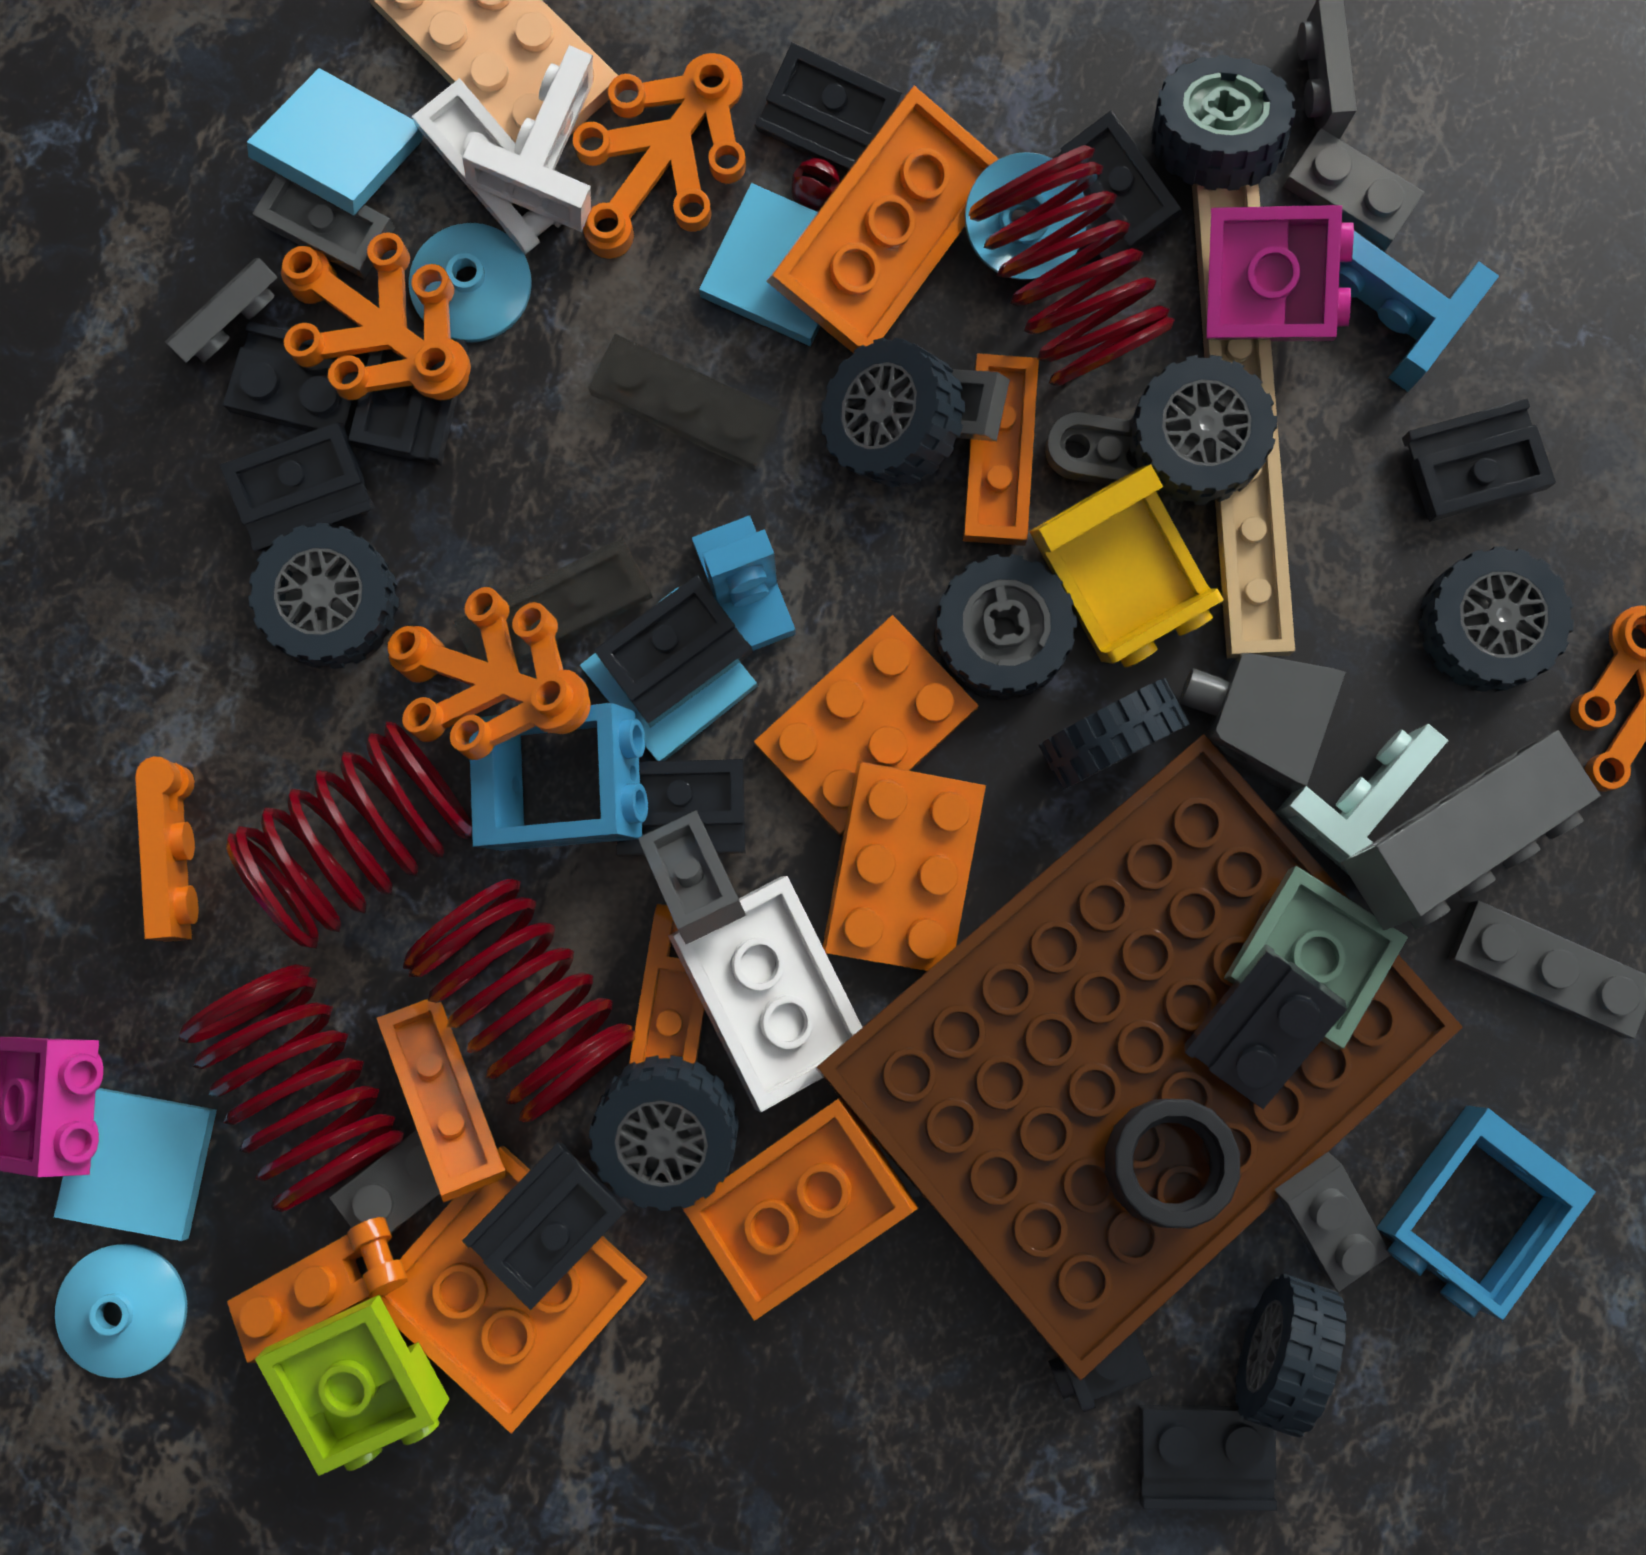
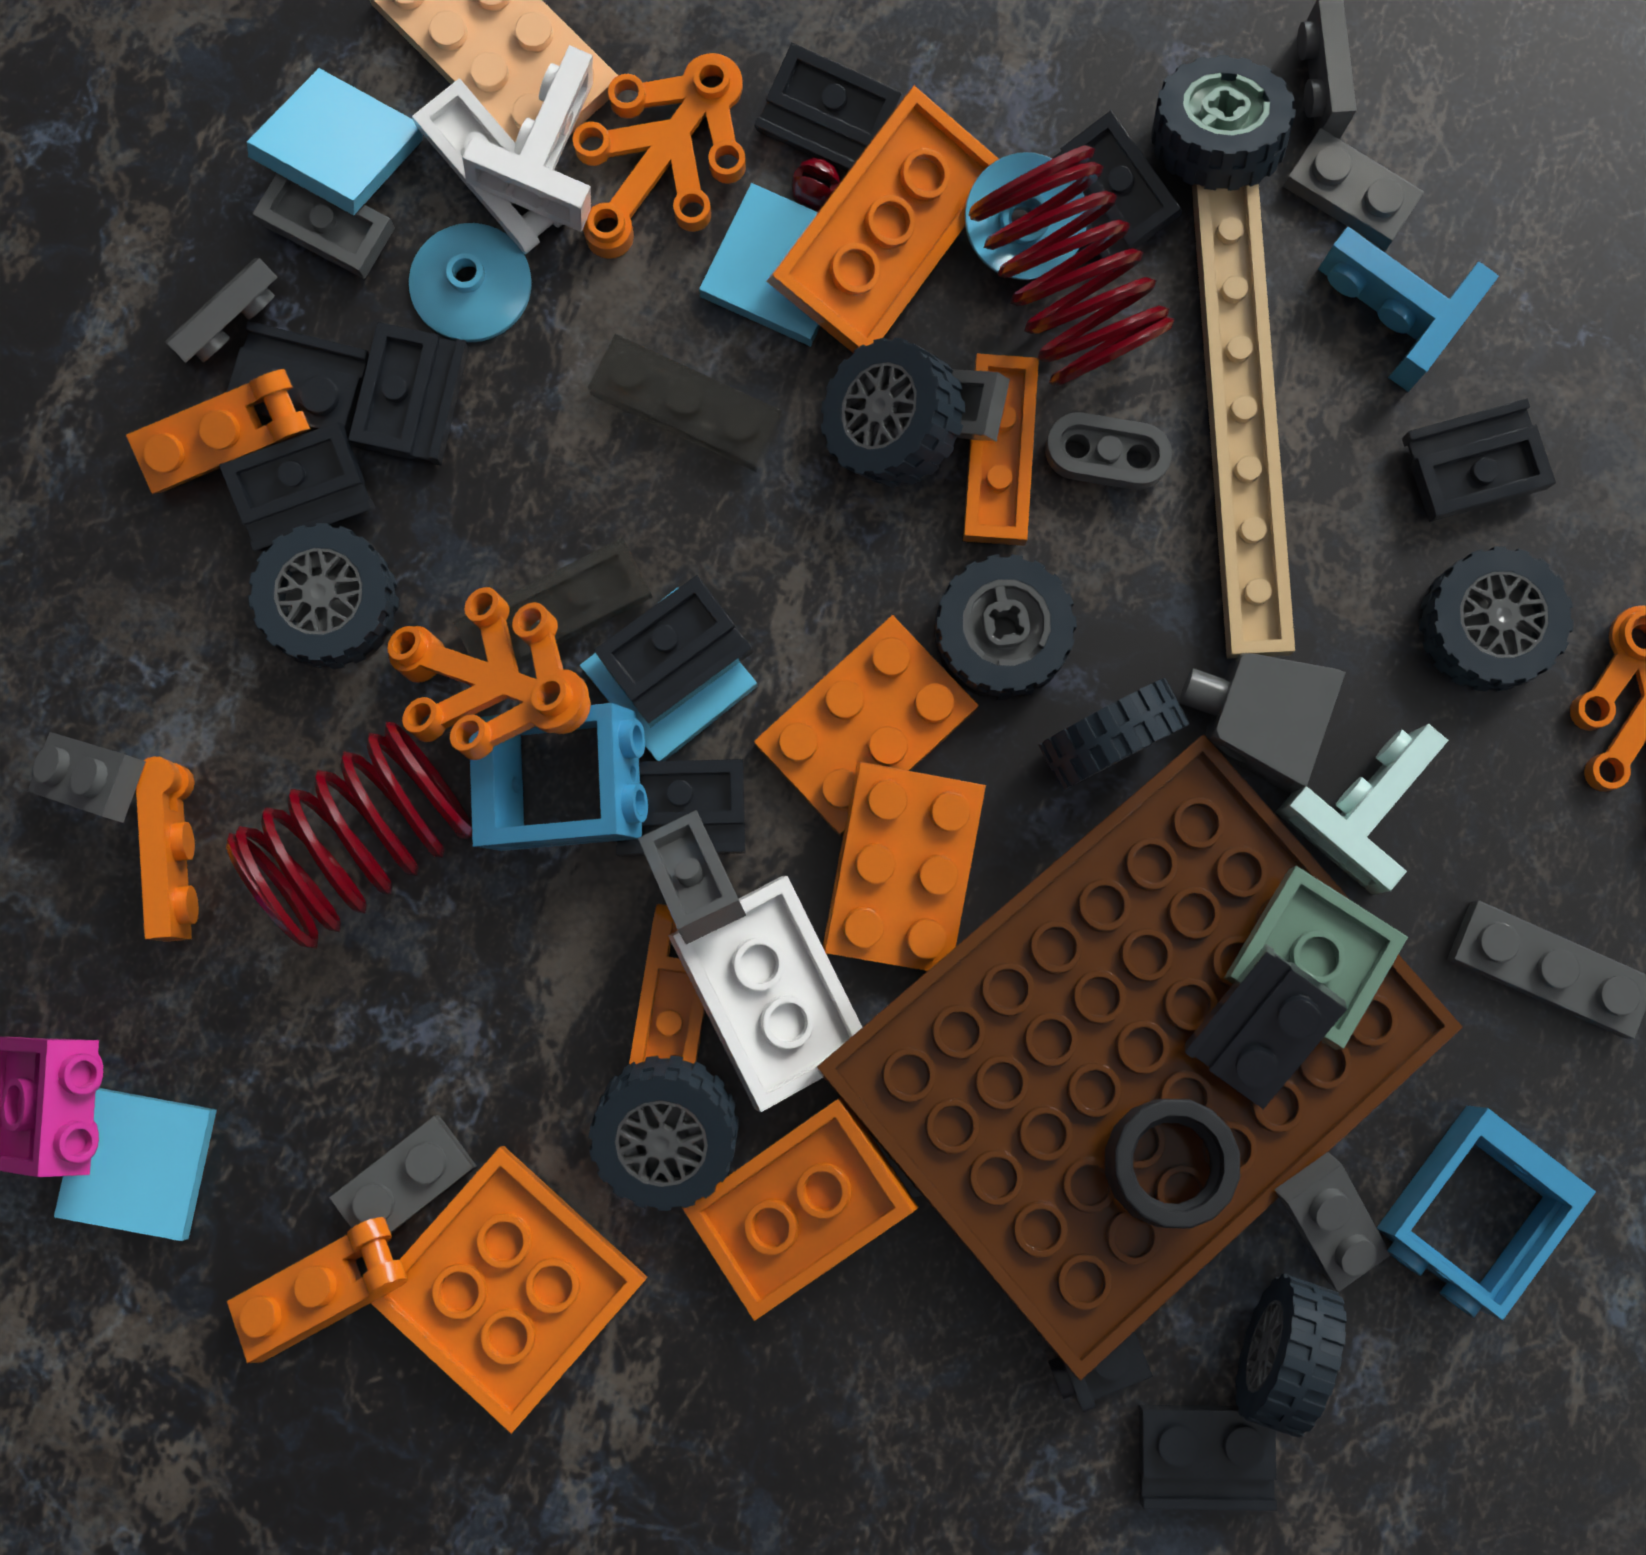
medium azure dish [55,1244,188,1378] -> none
dark red piece [178,964,404,1212] -> none
lime plate [255,1295,450,1476] -> none
orange plant [281,233,471,400] -> none
orange plate [376,999,507,1203] -> none
dark red piece [403,879,636,1122] -> none
black plate [462,1141,628,1310] -> none
dark azure bracket [692,515,796,651] -> none
yellow panel [1029,464,1224,667] -> none
black wheel [1129,355,1277,505] -> none
dark pink plate [1206,205,1354,341] -> none
dark grey brick [1341,730,1601,930] -> none
none -> dark grey plate [27,732,146,823]
none -> orange plate [126,369,310,494]

